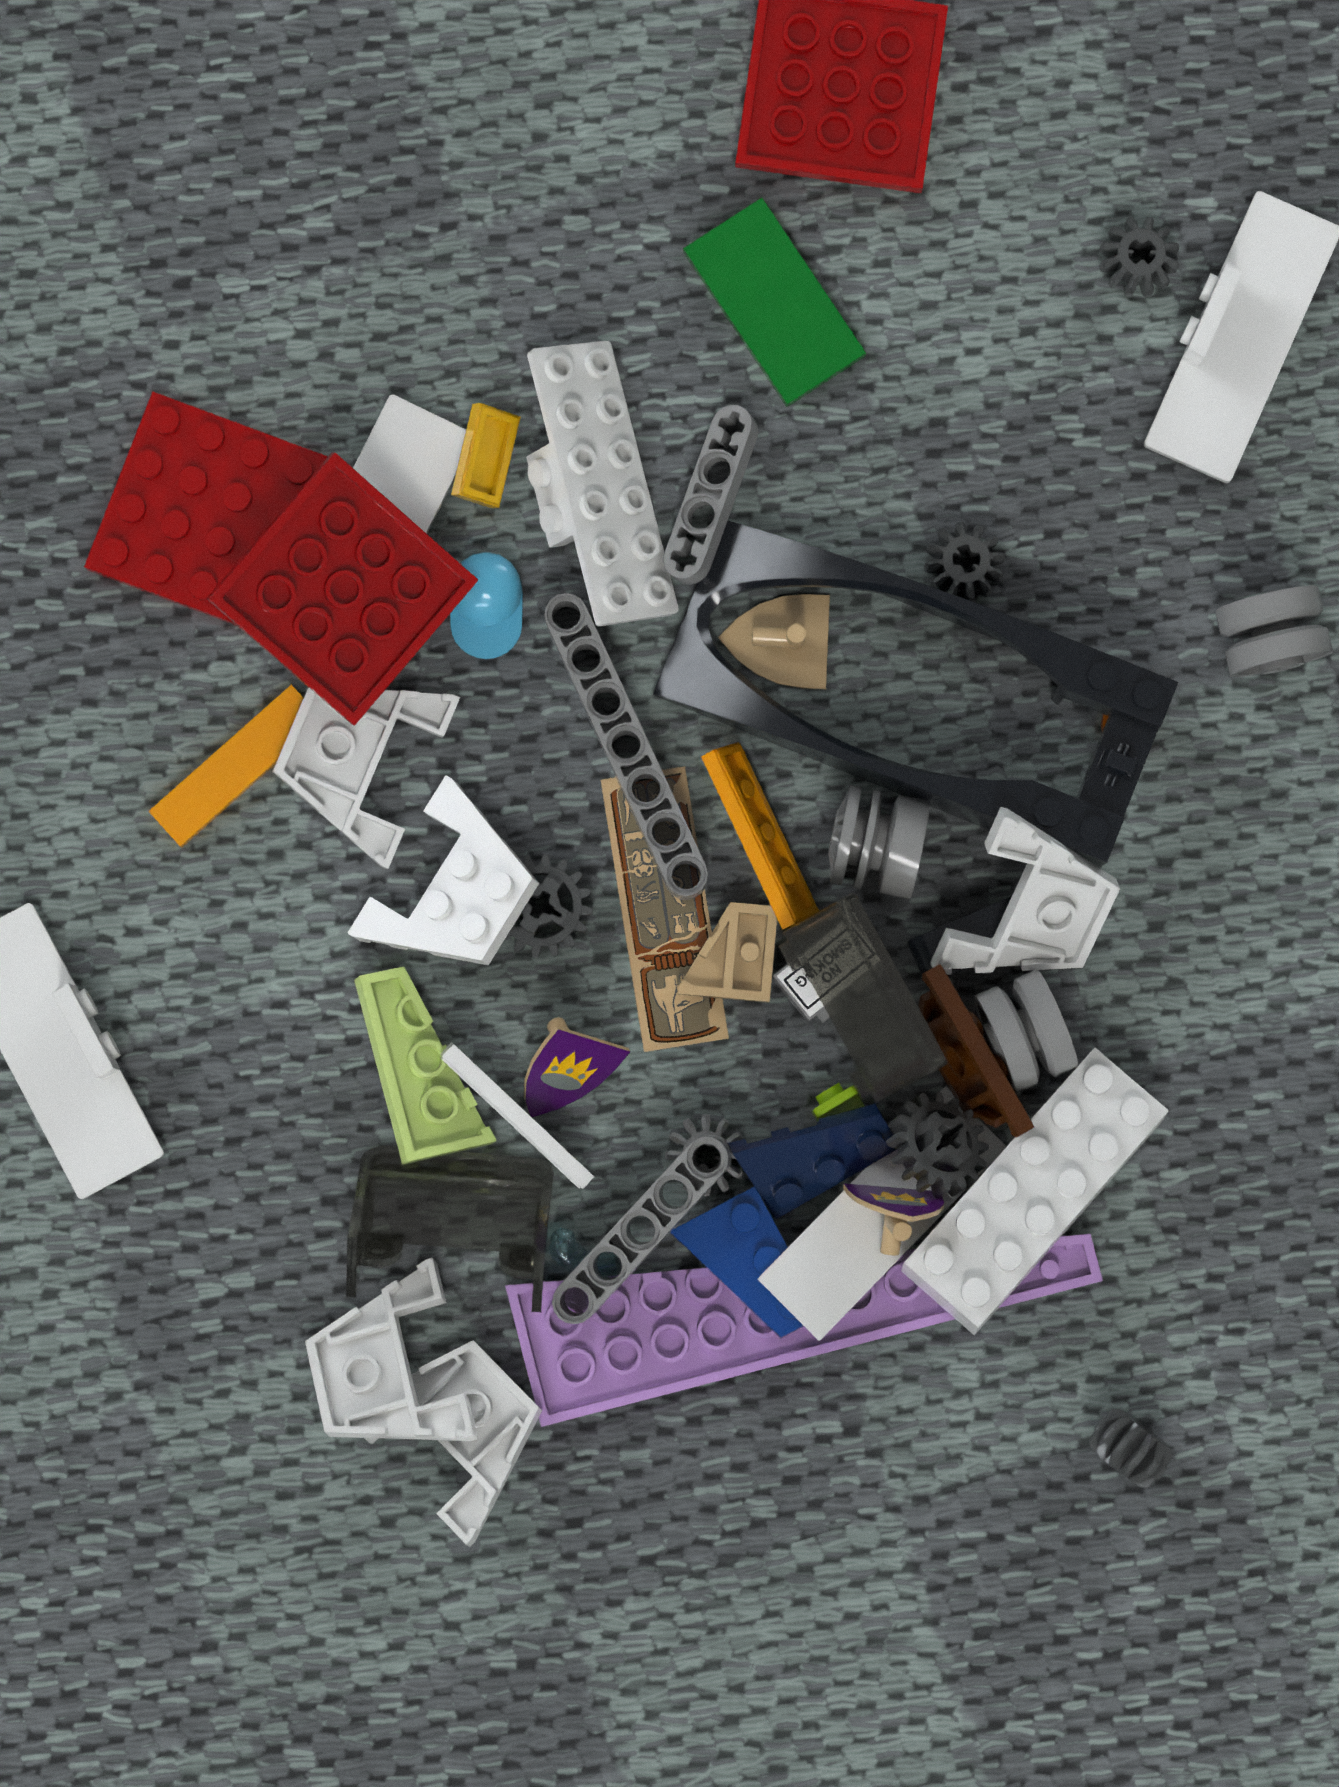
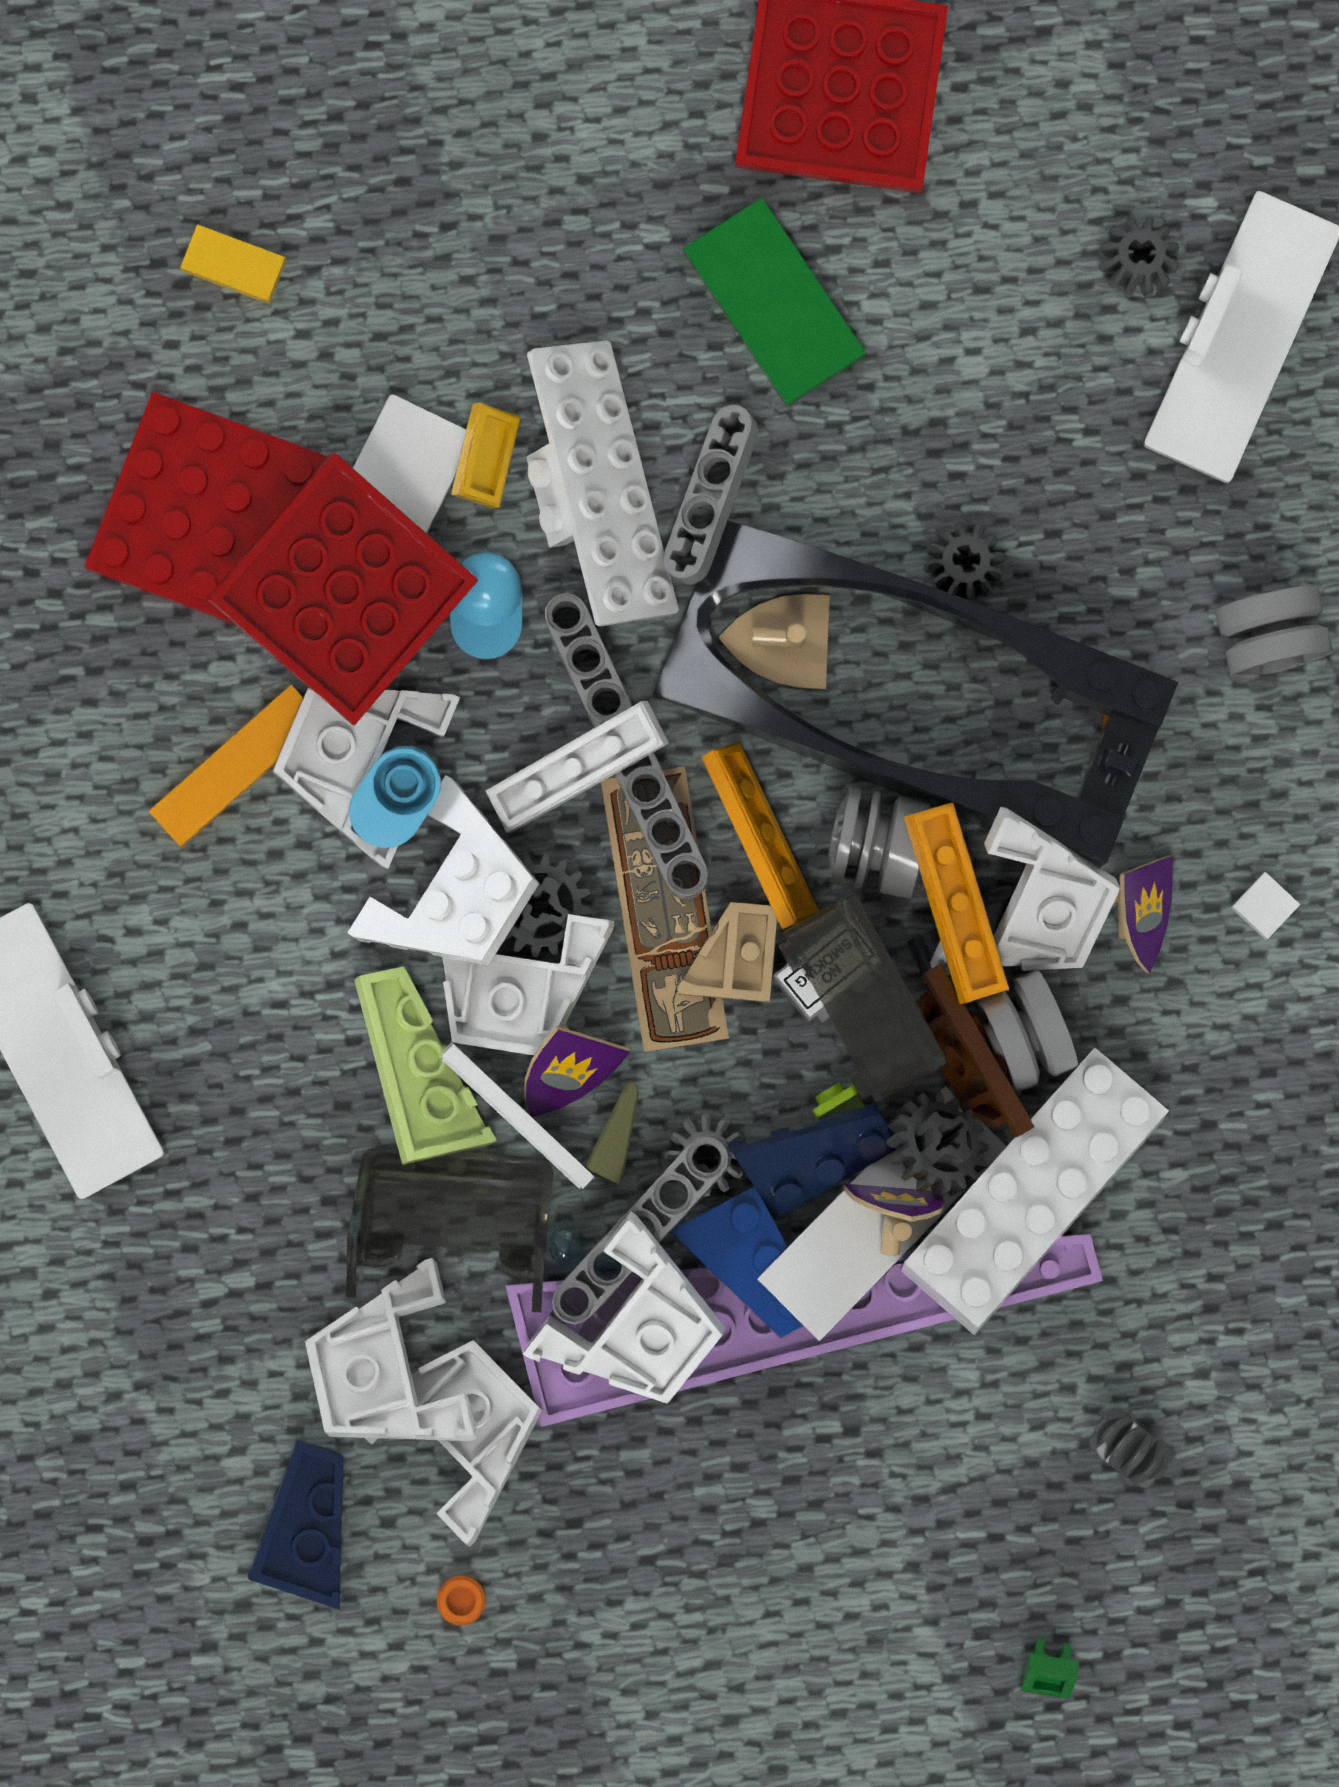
none -> yellow tile [180,224,287,304]
none -> dark blue wing [247,1438,343,1610]
none -> medium azure cap [349,746,441,848]
none -> orange tile [437,1575,486,1625]
none -> white wing [442,914,614,1055]
none -> white tile [486,701,669,833]
none -> white wing [523,1211,725,1404]
none -> olive slope [586,1082,639,1185]
none -> light orange tile [904,802,1009,1004]
none -> green tile [1021,1638,1079,1699]
none -> dark purple shield [1114,855,1173,973]
none -> white tile [1230,872,1300,940]

